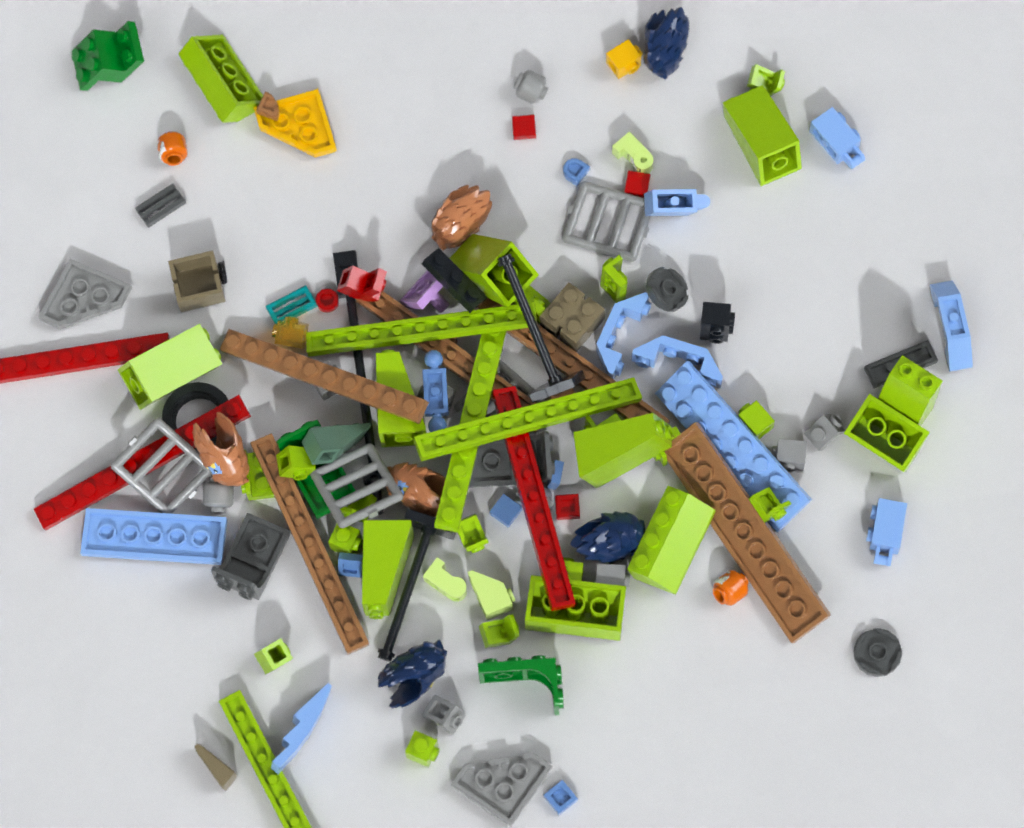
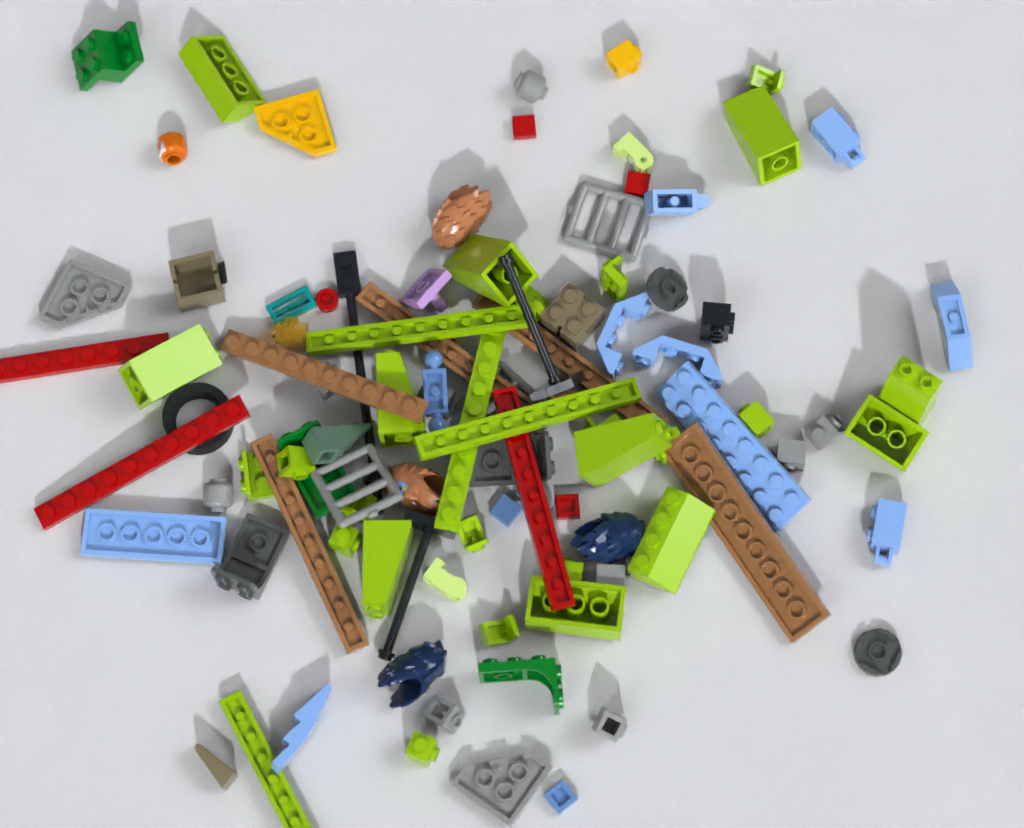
light grey bar [111,418,211,514] -> none
dark grey tile [135,183,186,228] -> none
nougat head [192,412,250,487] -> none
lime brick [254,638,293,674] -> none
medium nougat tile [256,91,279,121] -> none
red brick [337,265,387,302] -> none
medium blue tile [338,552,363,578] -> none
black plate [421,248,487,313] -> none
yellowish green slope [468,570,515,620] -> none
medium blue tile [546,460,564,490] -> none
medium blue tile [563,159,590,186] -> none
dark blue head [643,7,689,79] -> none
orange head [713,570,748,606] -> none
lime bracket [748,487,791,523] -> none
dark grey tile [864,340,938,389] -> none
none -> light grey brick [591,706,627,743]

